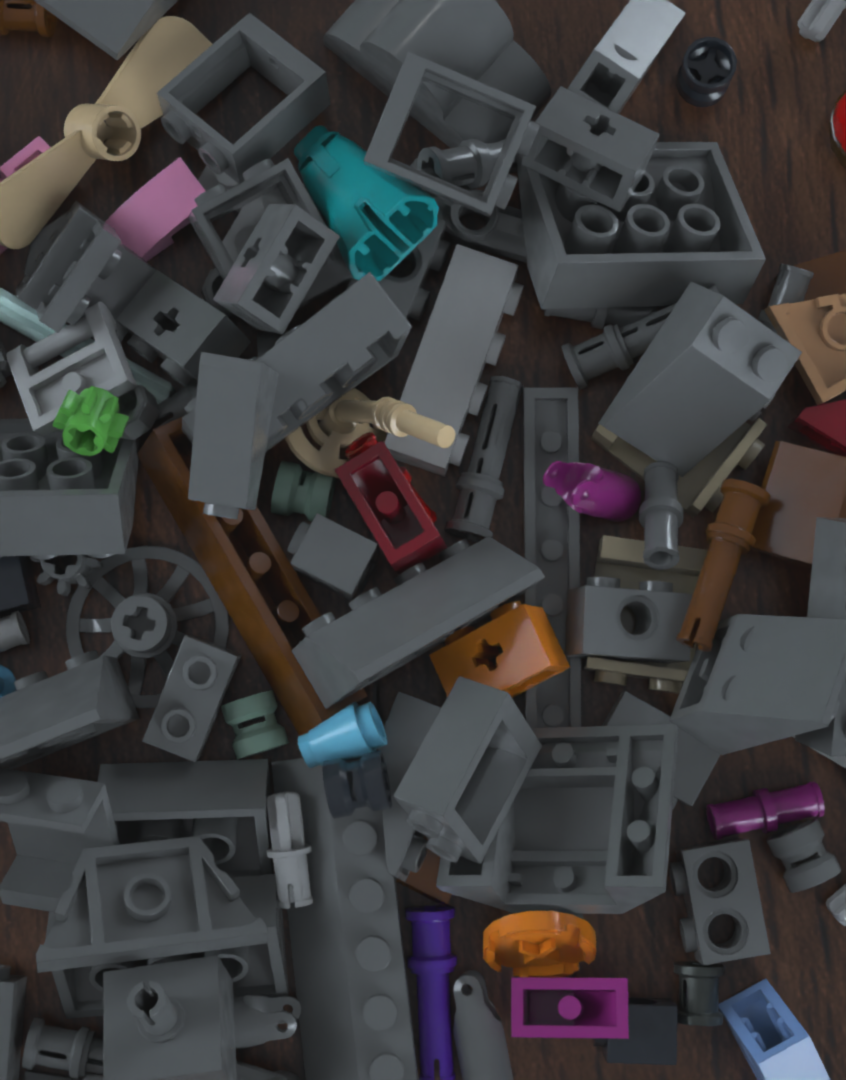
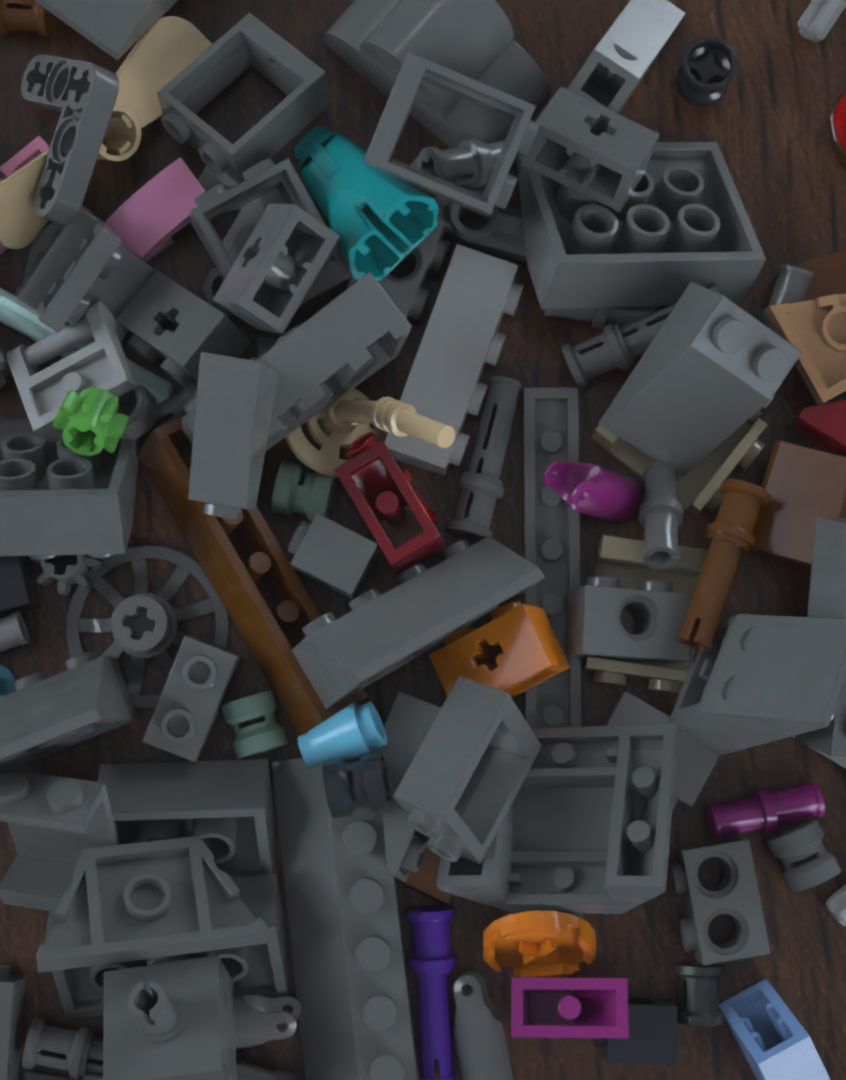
light grey axle [267,791,313,909] -> none
none -> dark grey beam [21,54,119,225]

